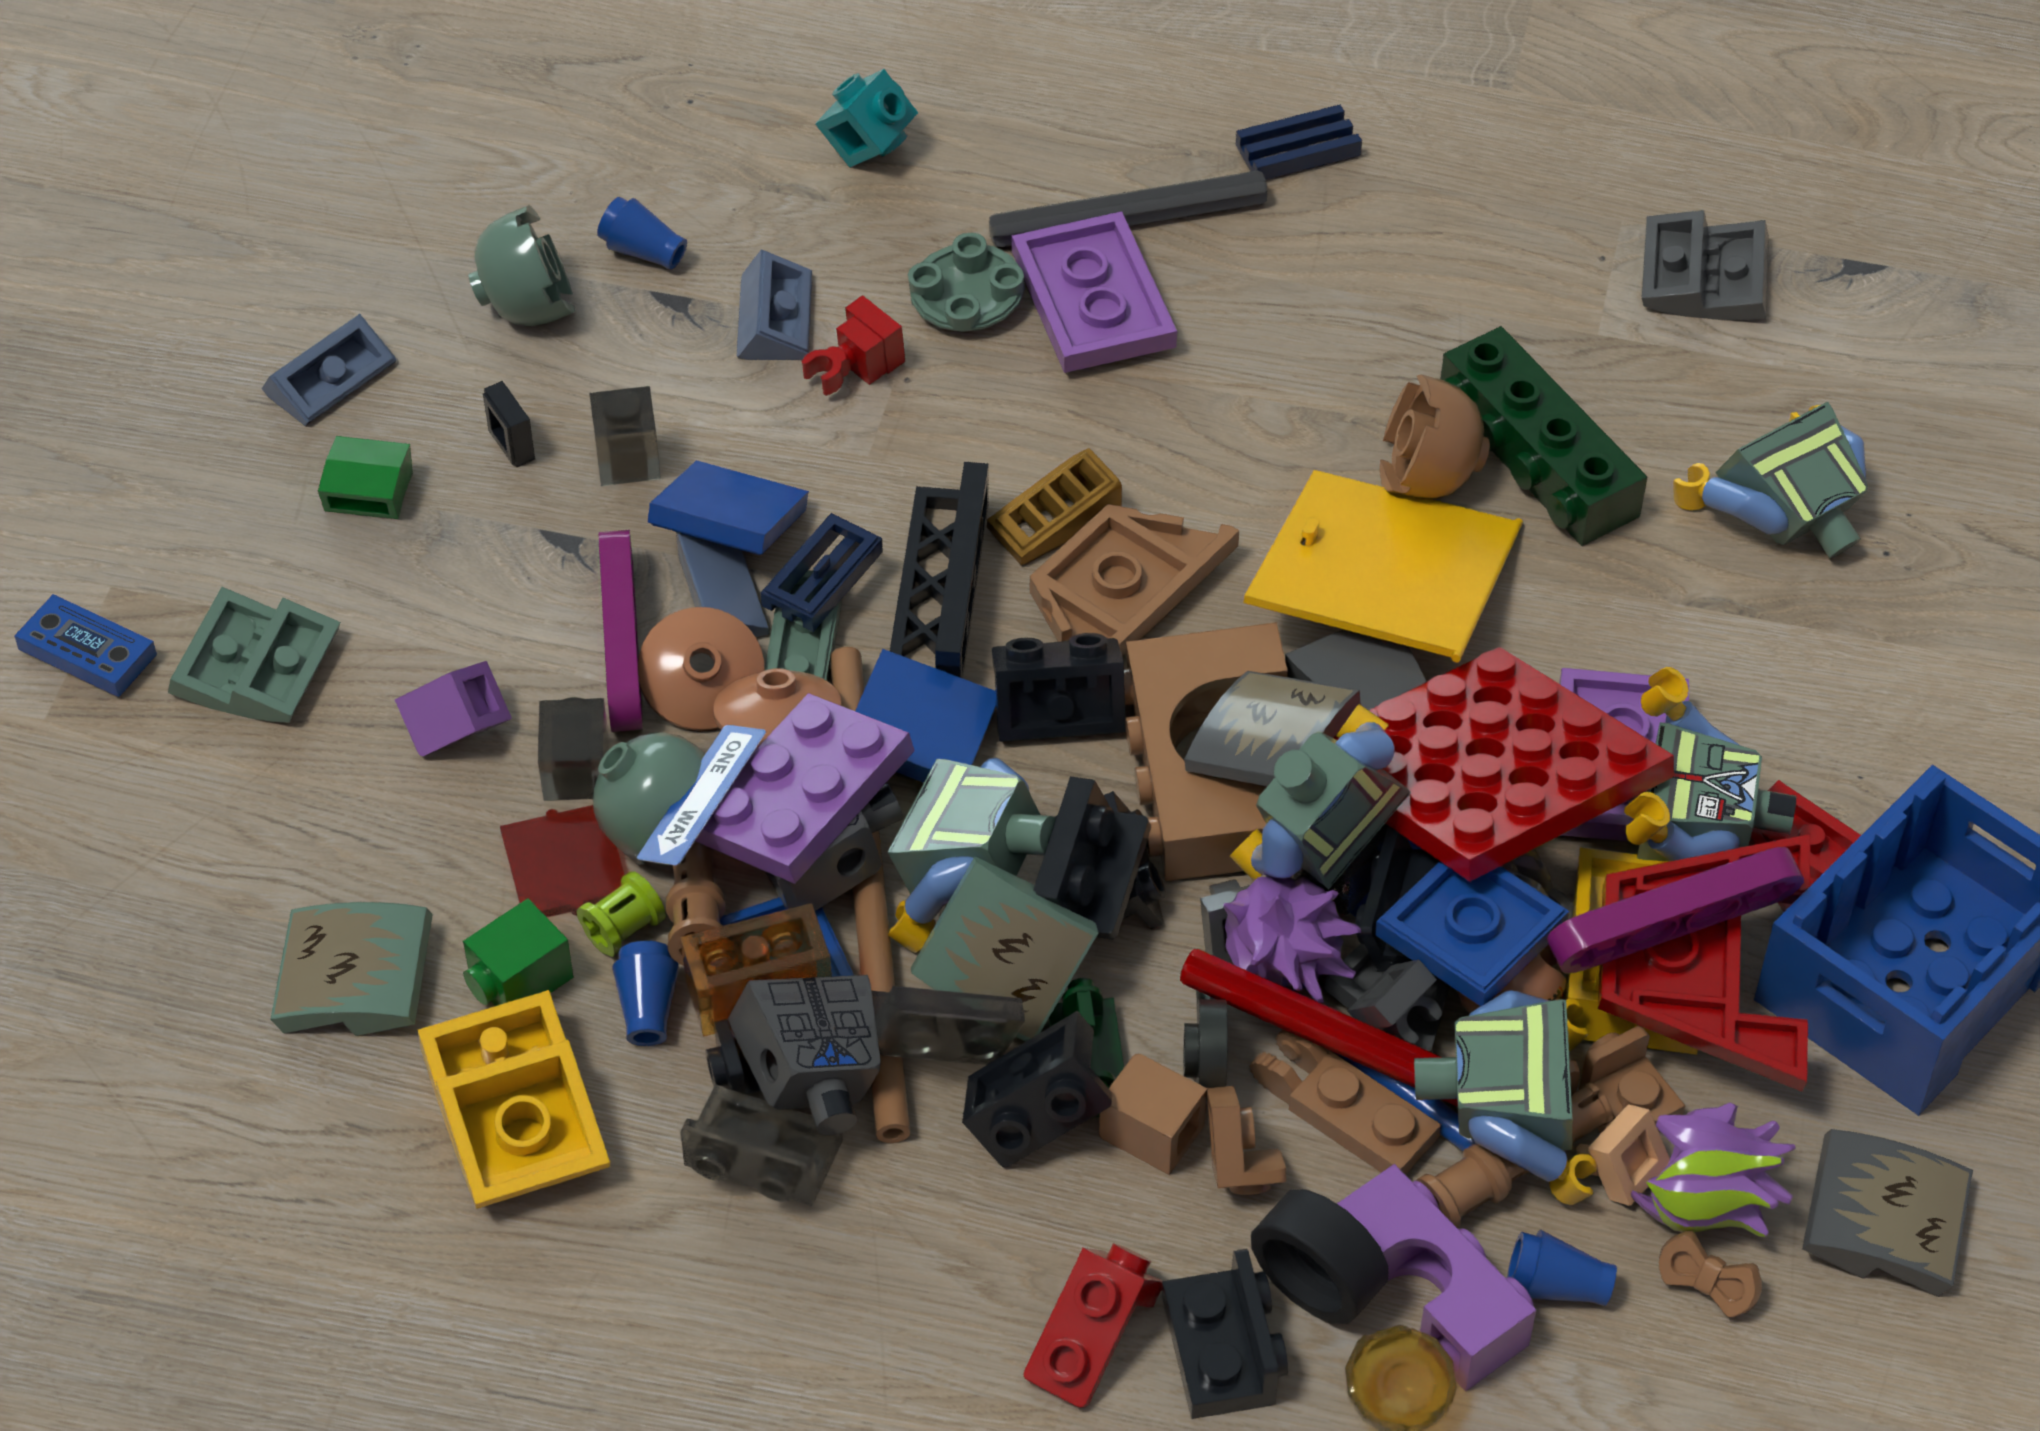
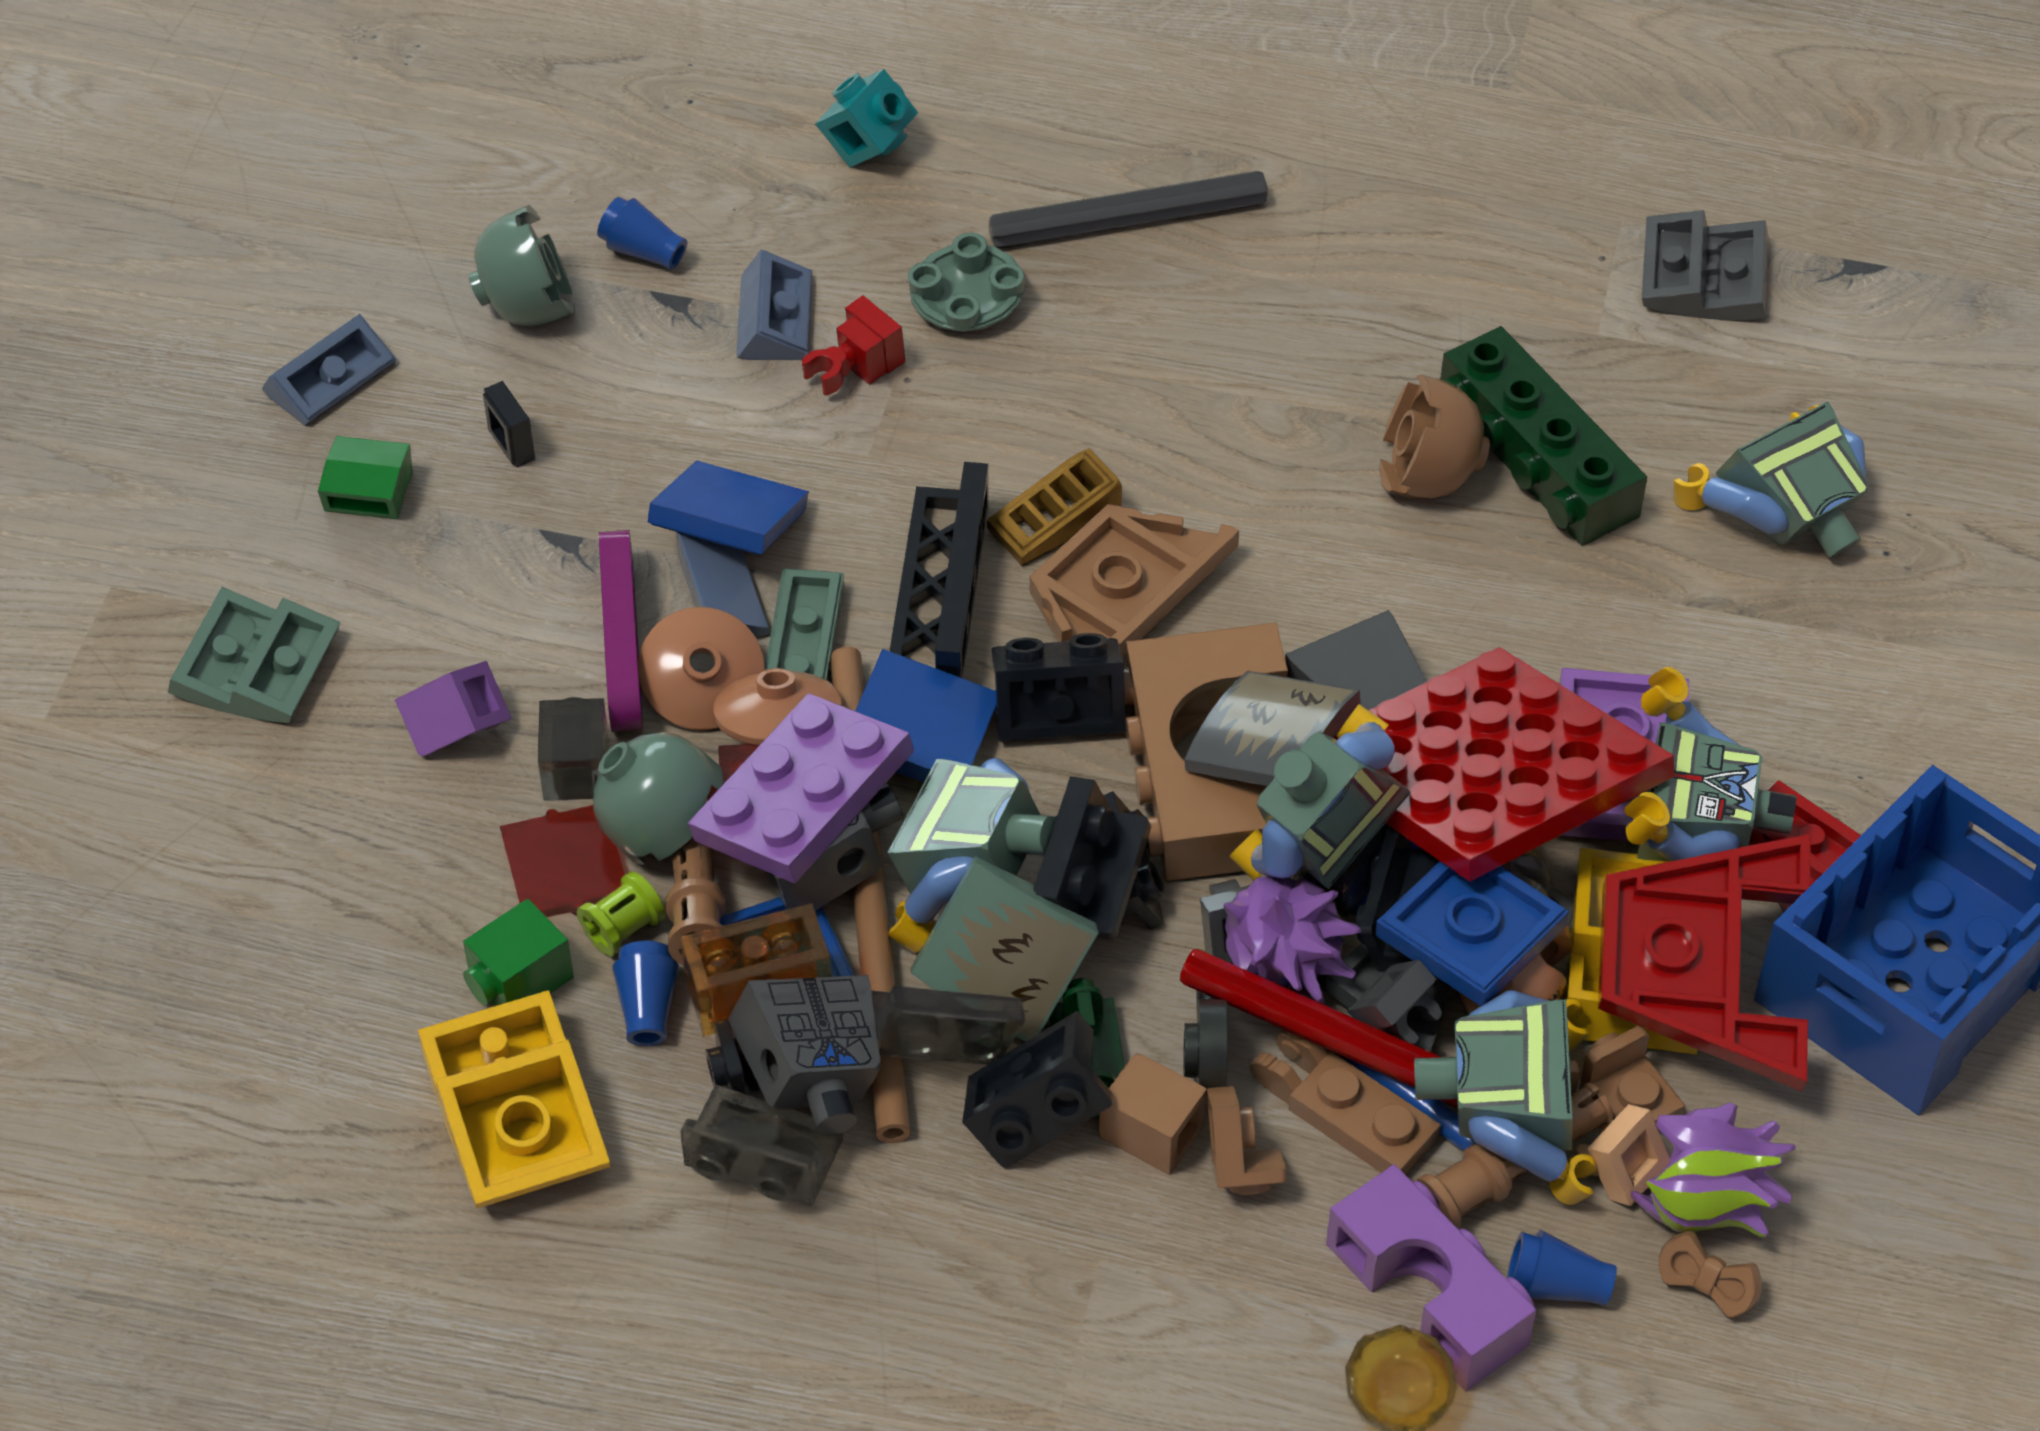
blue tile [14,594,157,697] -> none
slope [270,902,433,1036] -> none
clear smoke brick [589,386,661,486] -> none
sticker [637,725,766,866] -> none
dark blue tile [761,513,883,632] -> none
medium lavender plate [1012,211,1177,373] -> none
red bracket [1023,1243,1162,1407] -> none
black bracket [1162,1249,1288,1419] -> none
dark blue tile [1235,104,1362,180] -> none
yellow piece [1243,470,1523,662] -> none
black tyre [1251,1189,1389,1324] -> none
magenta beam [1547,847,1804,973] -> none
slope [1802,1129,1973,1297] -> none

